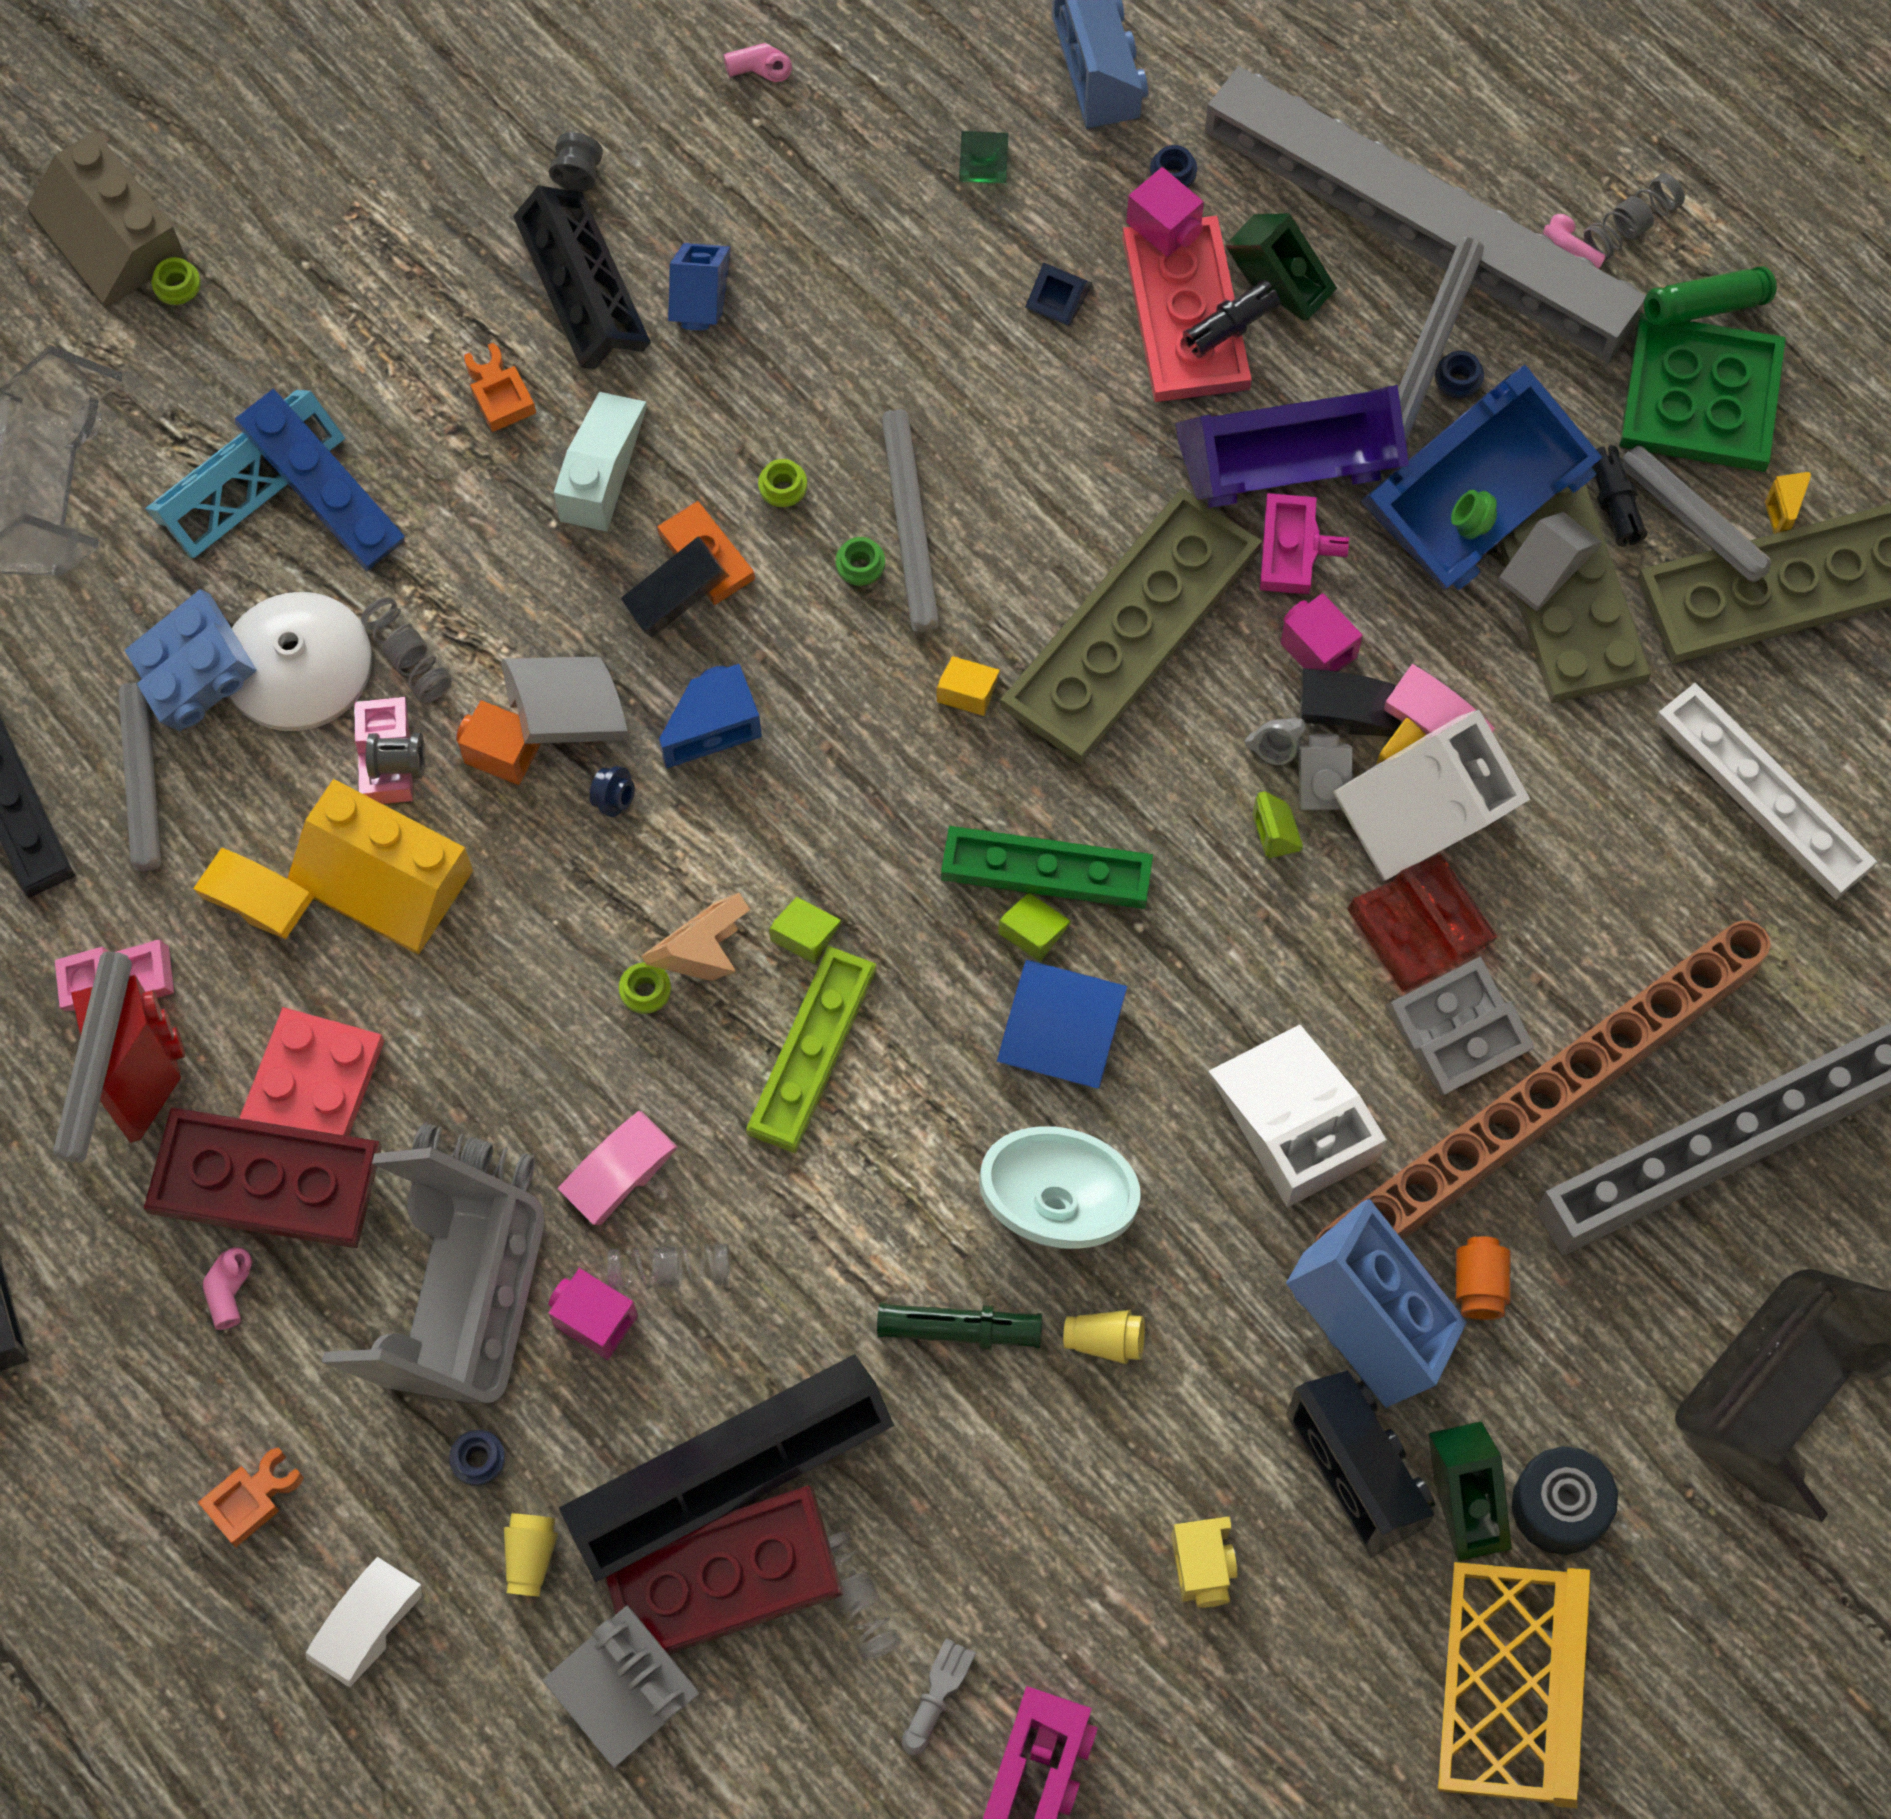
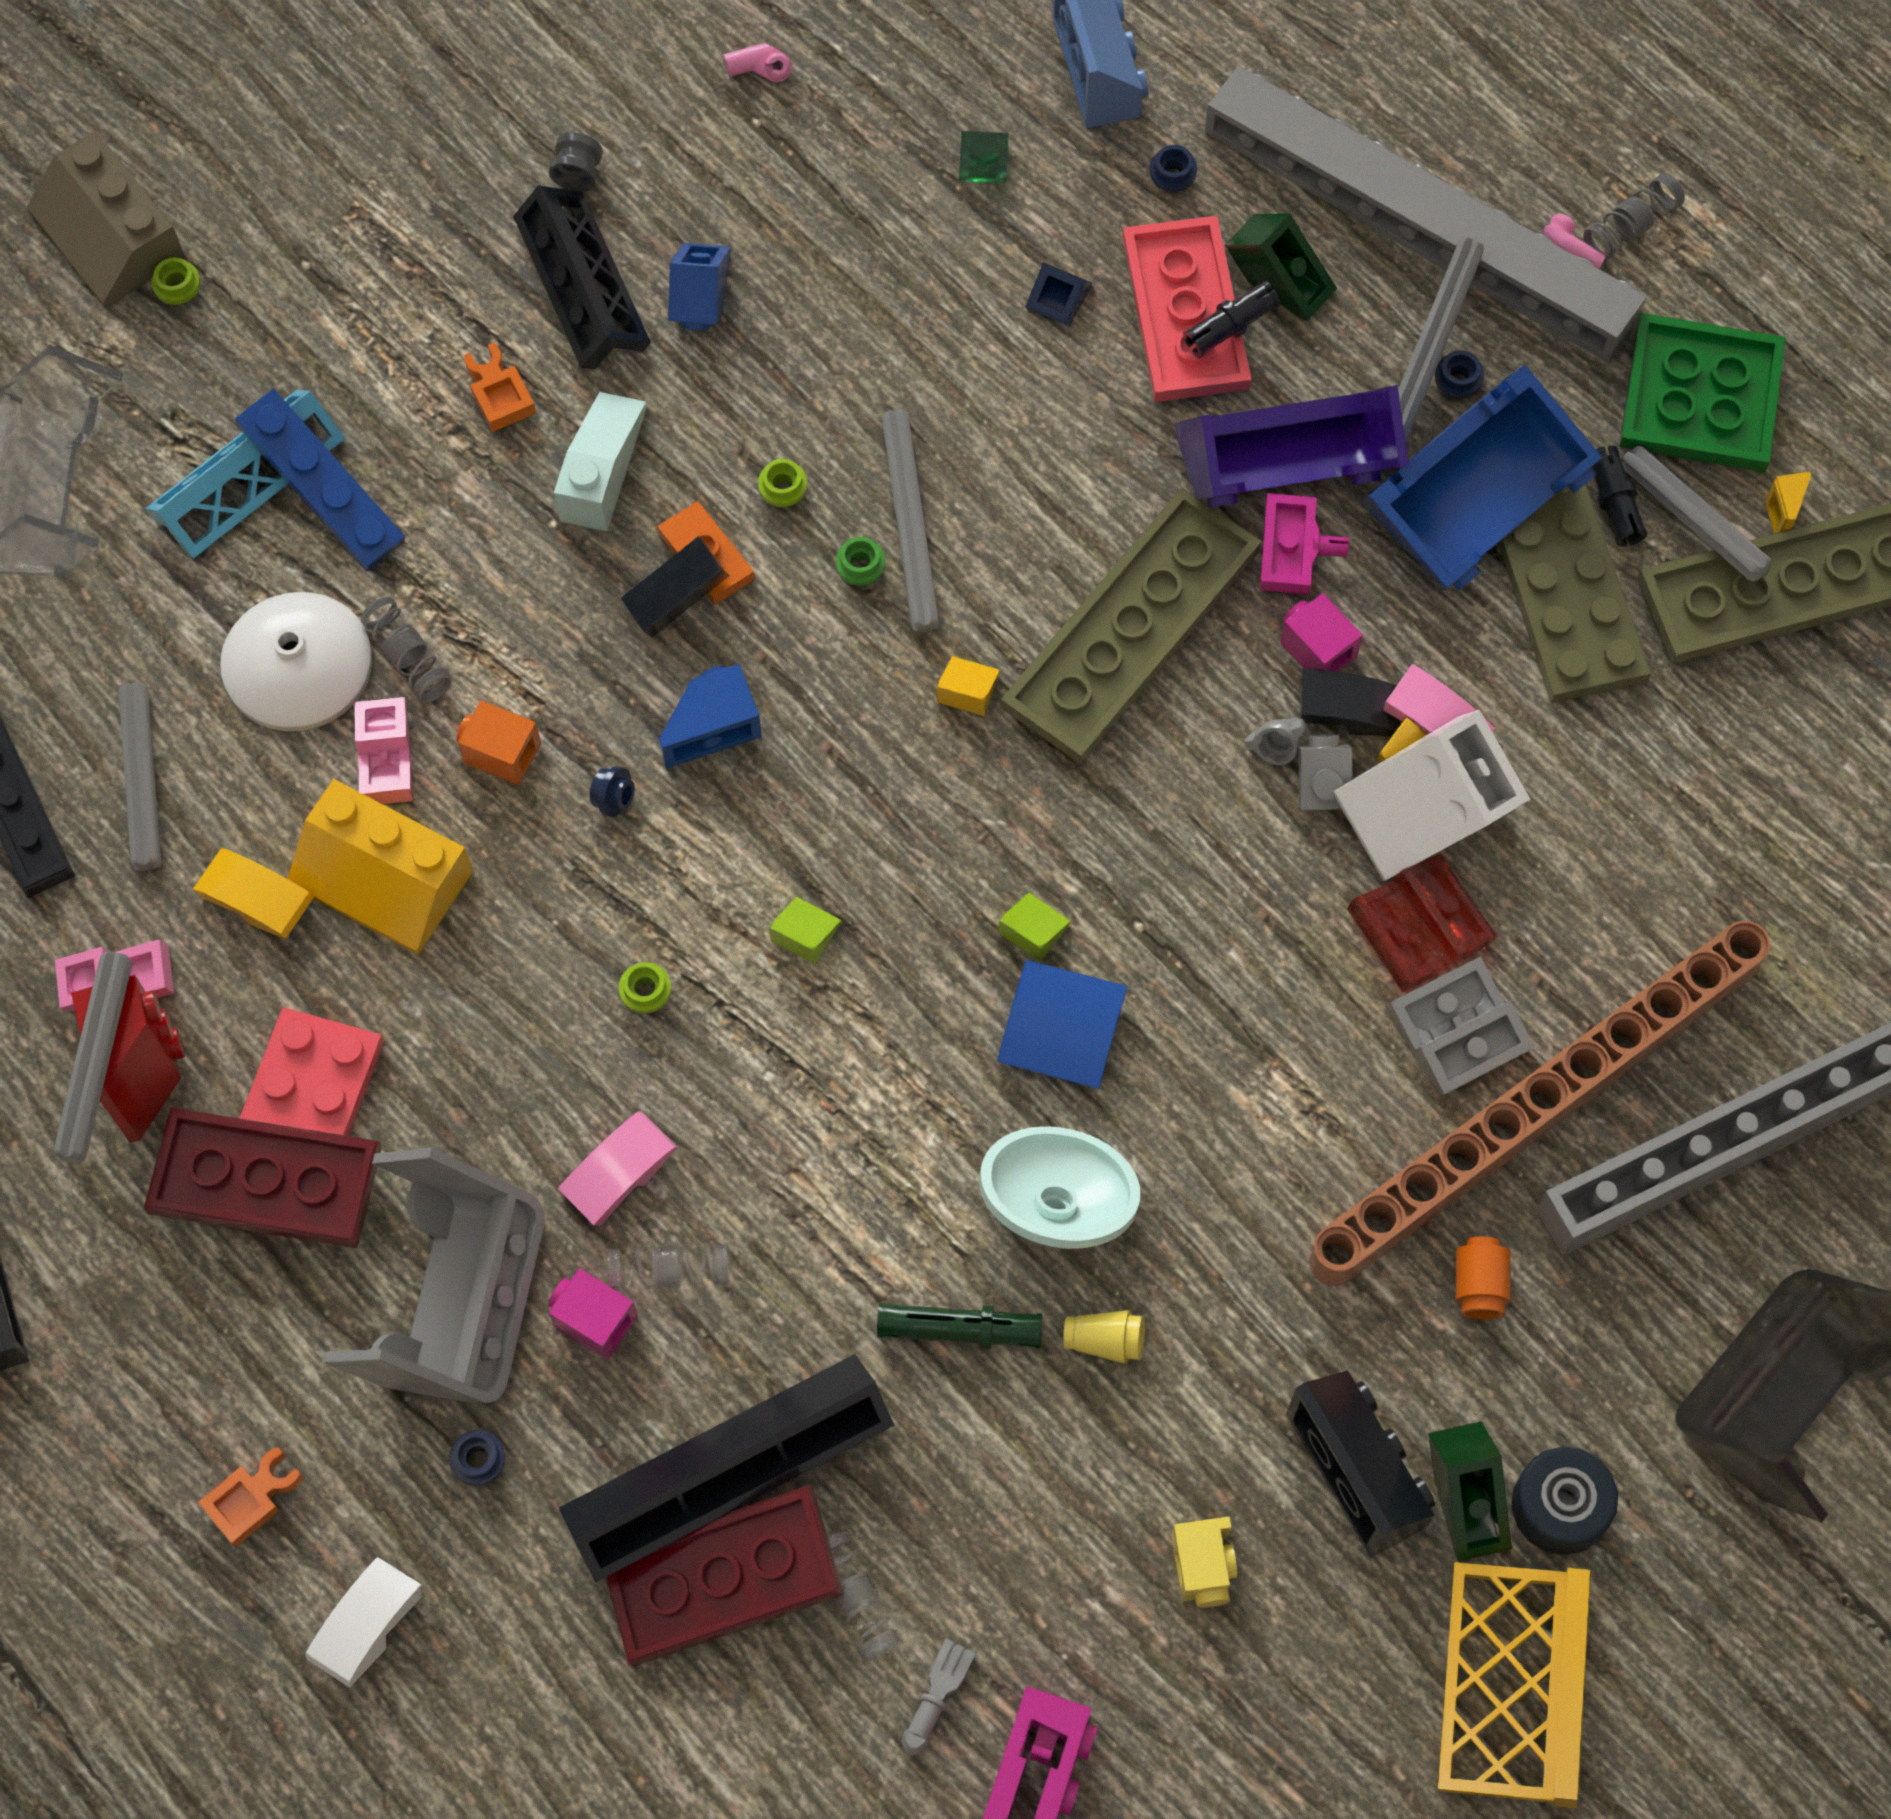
medium blue plate [124,589,257,731] -> none
bright pink arm [203,1247,252,1330] -> none
dark grey bush [366,733,426,779] -> none
light grey piece [412,1122,535,1192] -> none
light grey slope [501,657,627,744] -> none
light yellow cone [504,1513,559,1597] -> none
light grey hinge [542,1605,700,1768] -> none
light nougat slope [641,893,750,981] -> none
lime tile [746,946,877,1154] -> none
green plate [941,826,1153,909] -> none
dark pink brick [1126,167,1204,258] -> none
white slope [1208,1025,1387,1208] -> none
lime slope [1252,791,1303,859] -> none
medium blue slope [1286,1199,1467,1408] -> none
bright green plate [1451,490,1497,539] -> none
light grey slope [1498,512,1602,611] -> none
green axle [1644,266,1777,327] -> none
white plate [1655,683,1877,900] -> none

